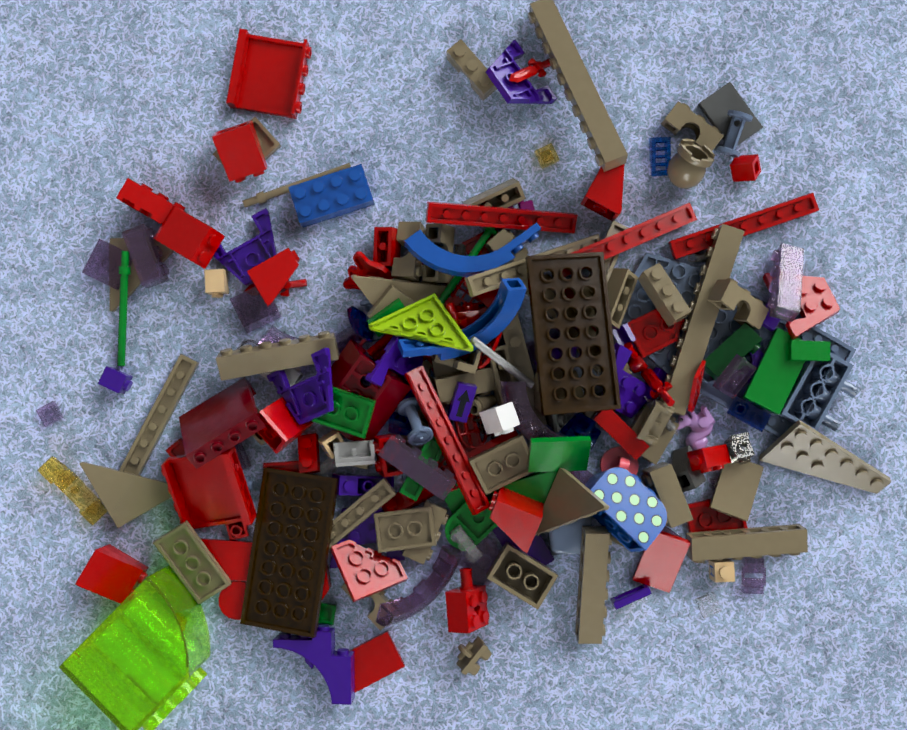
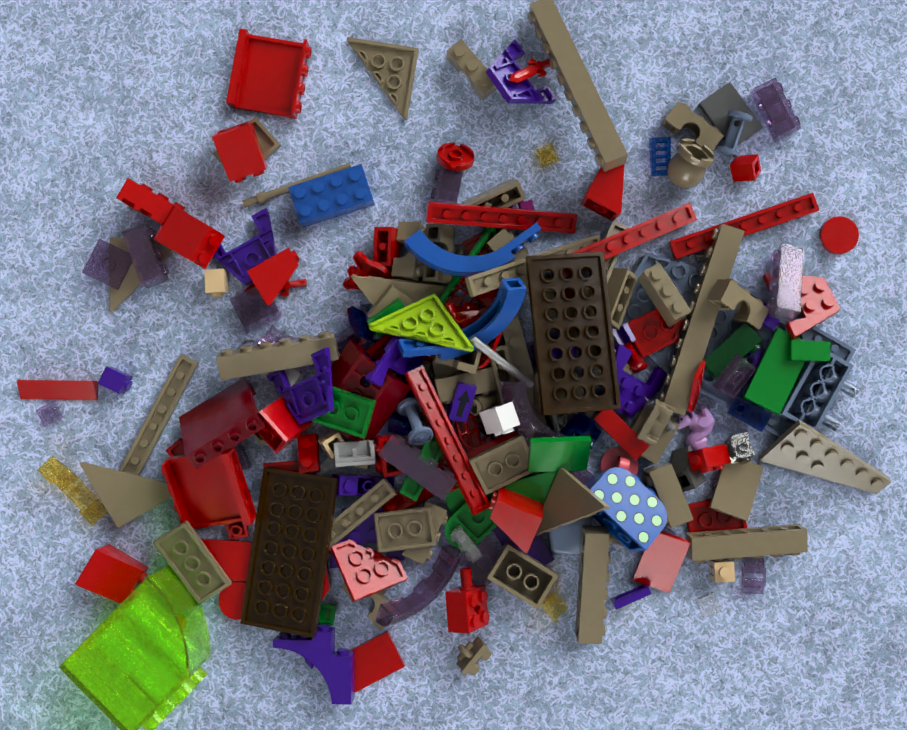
green bar [117,251,131,366] -> none
red sword [641,368,675,406] -> none
none -> red slope [17,380,99,400]
none -> dark tan tile [347,37,419,120]
none -> clear purple brick [431,166,463,204]
none -> red tile [436,142,475,171]
none -> clear yellow panel [541,591,568,624]
none -> clear purple brick [750,77,801,143]
none -> red tile [819,216,859,255]

